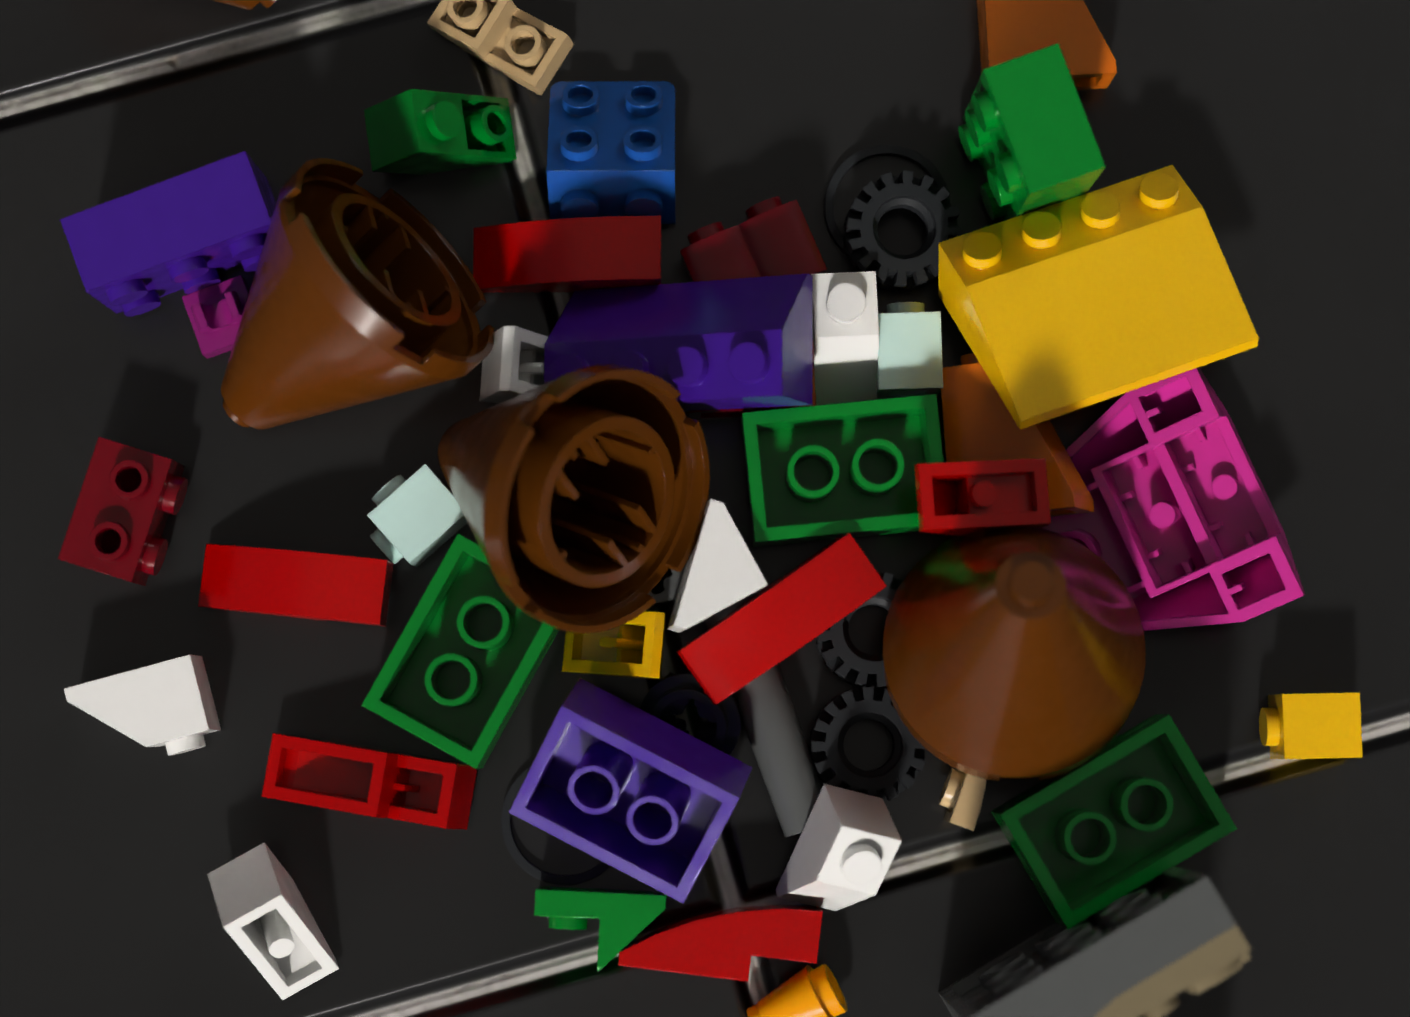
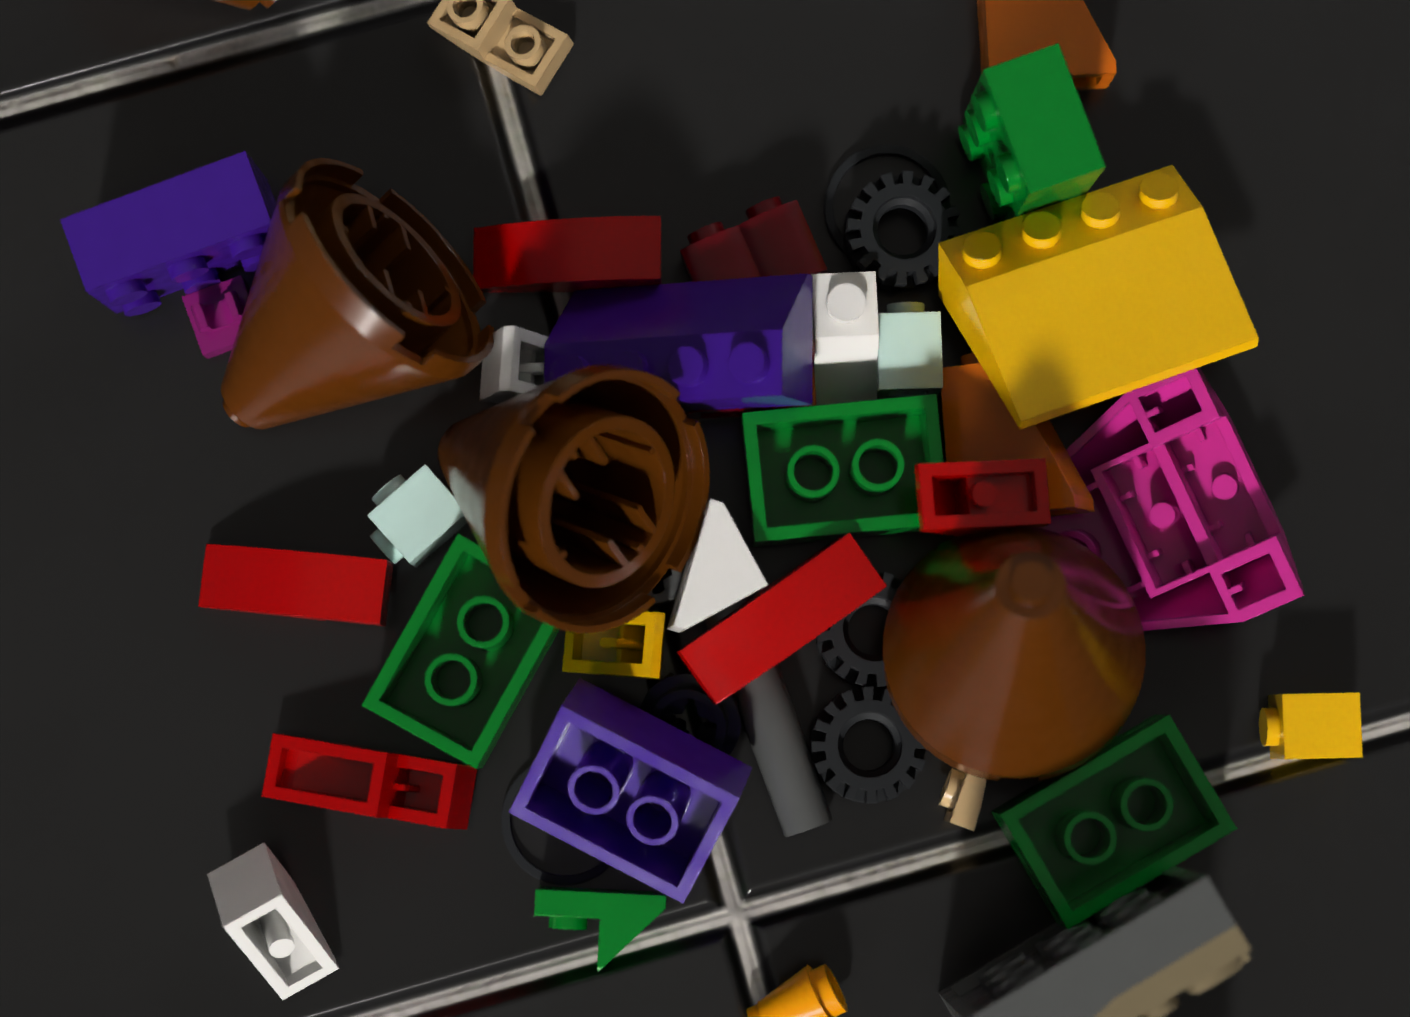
dark red brick [58,437,188,586] -> none
white slope [64,654,221,756] -> none
green slope [364,89,517,175] -> none
blue bracket [546,81,676,224] -> none
red slope [618,904,823,982] -> none
white slope [775,784,902,911] -> none

